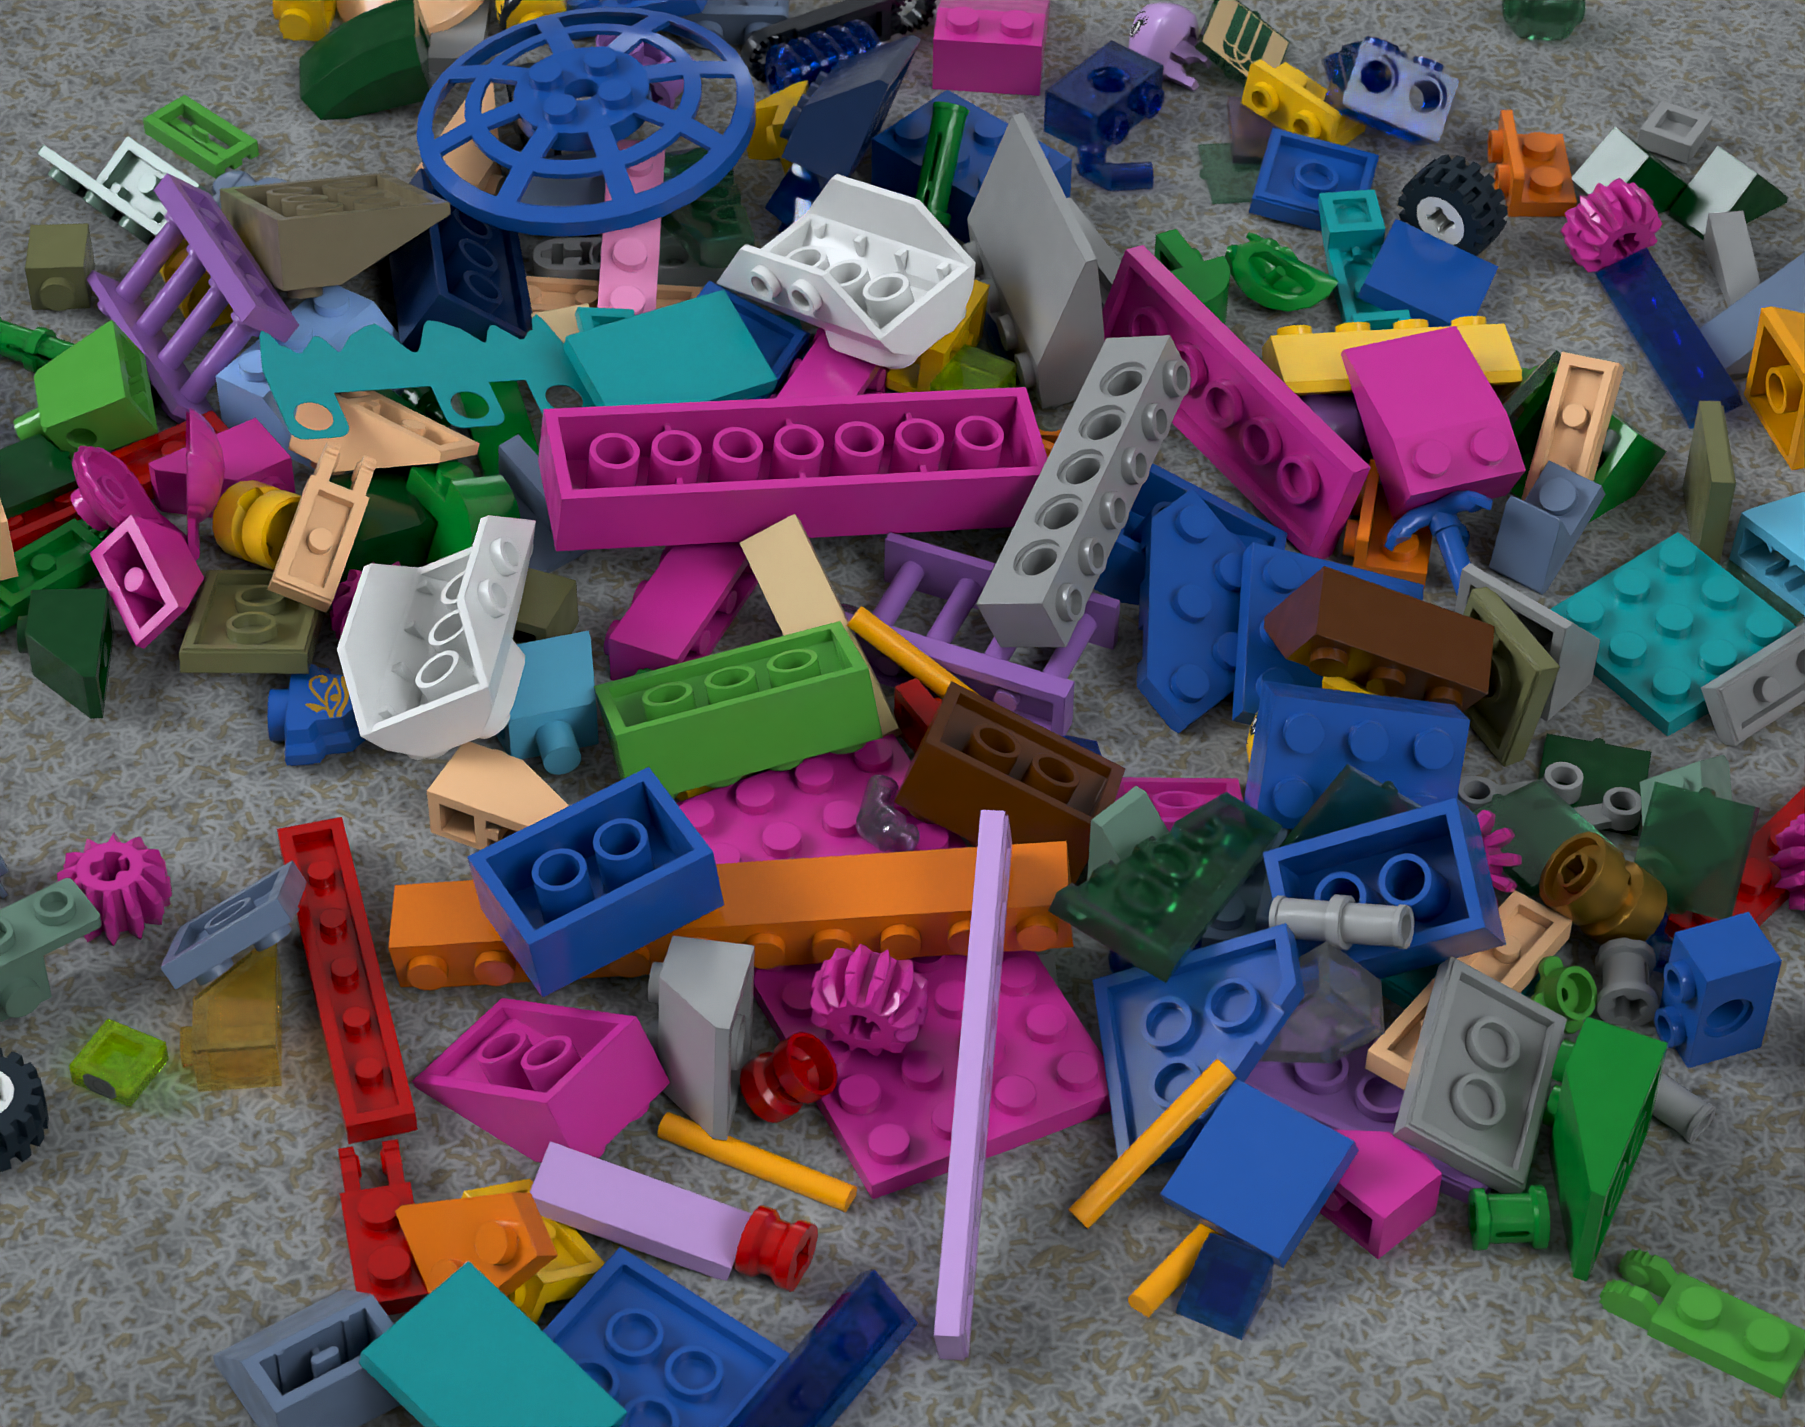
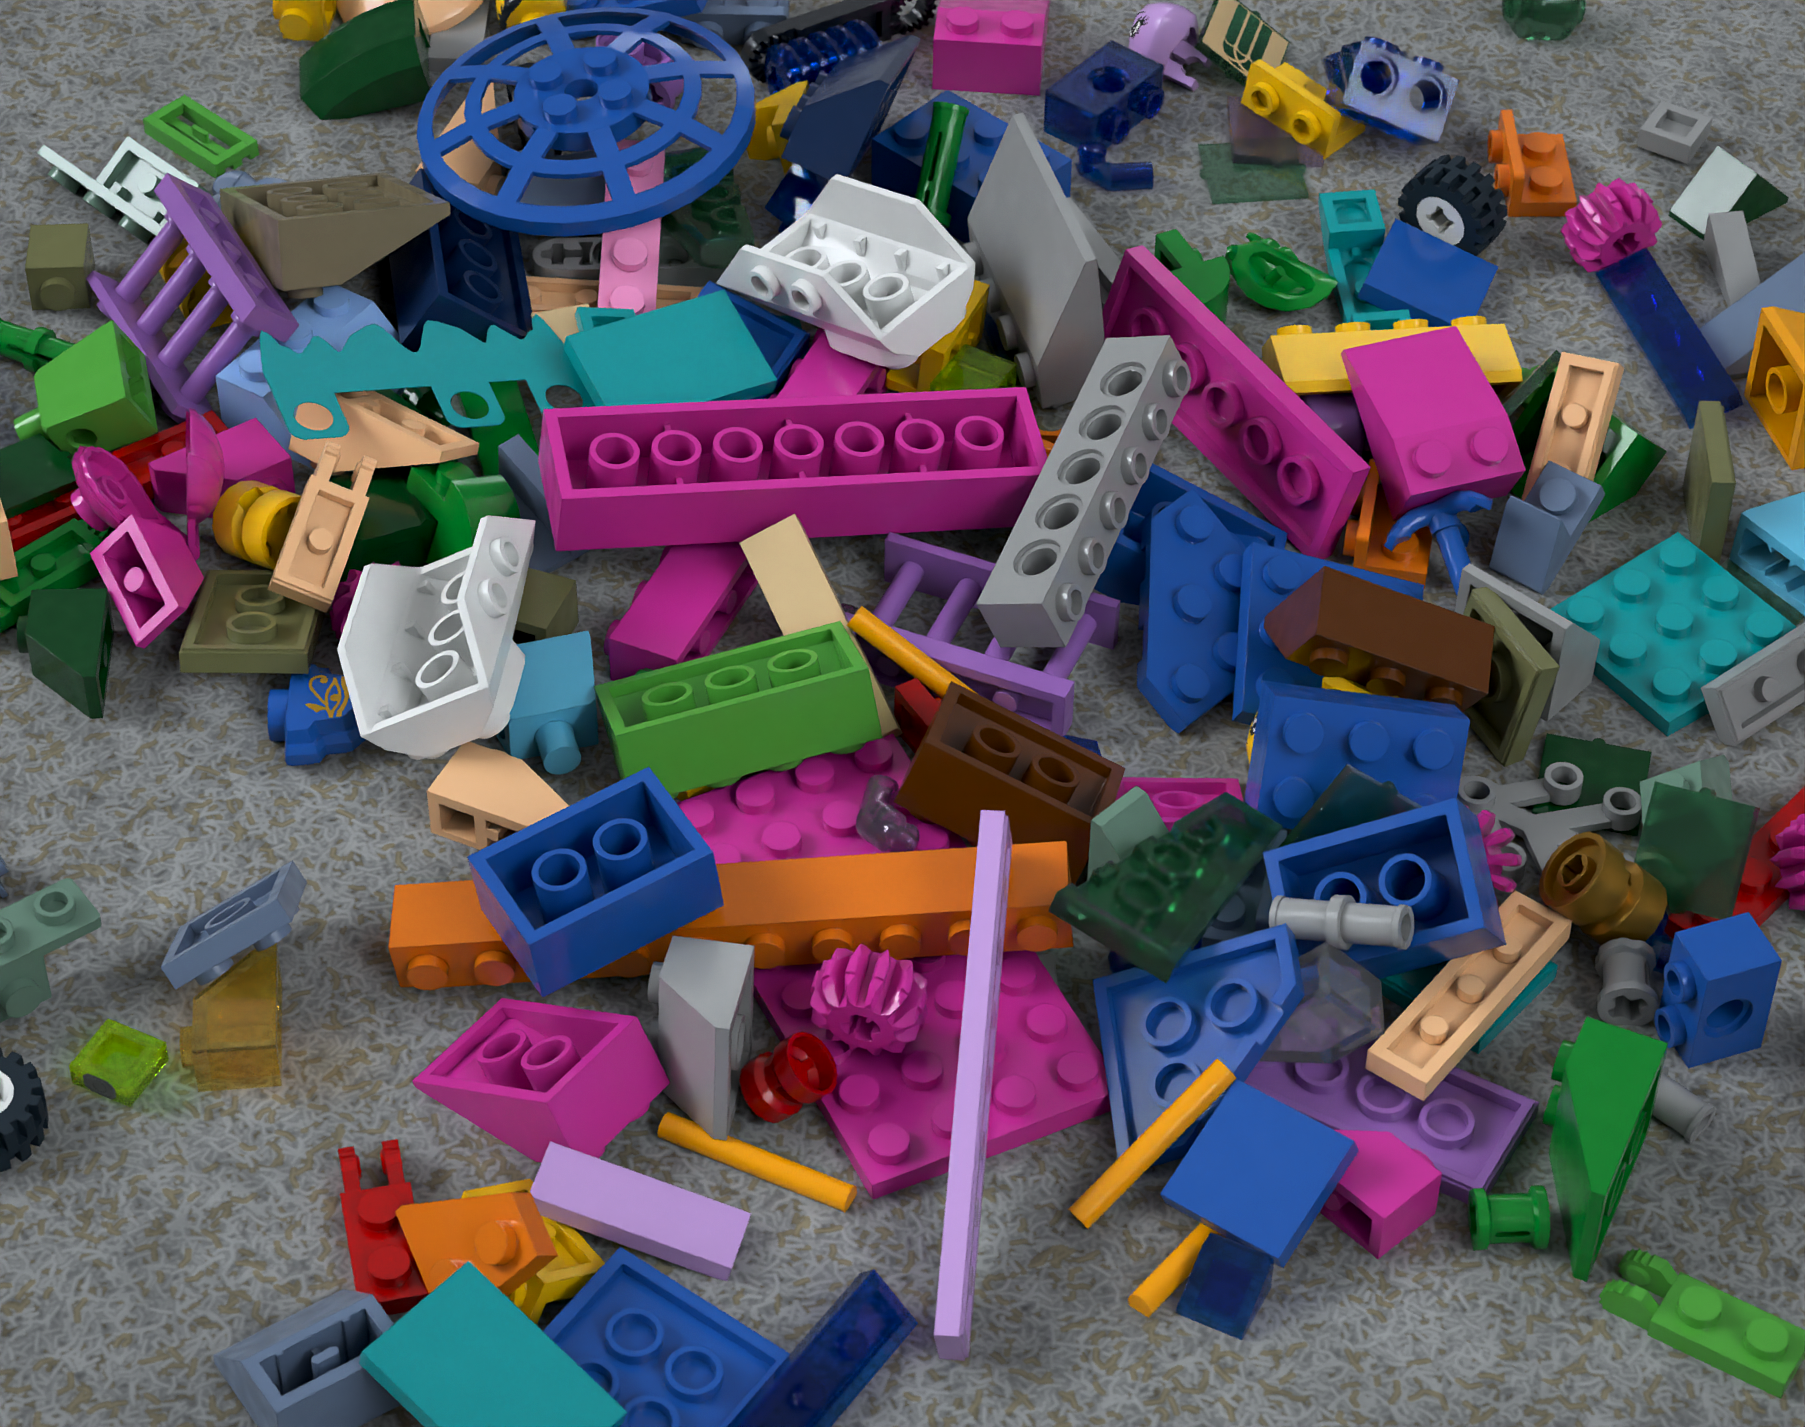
dark pink gear [56,832,172,946] -> none
red plate [277,817,418,1144] -> none
red wheel [735,1205,818,1292] -> none
blue tile [1249,128,1379,232] -> none
light grey tile [1393,956,1567,1193] -> none
clear green piece [1472,779,1615,896] -> none
bright green plate [1530,956,1597,1034] -> none
slope [1571,126,1688,214] -> none

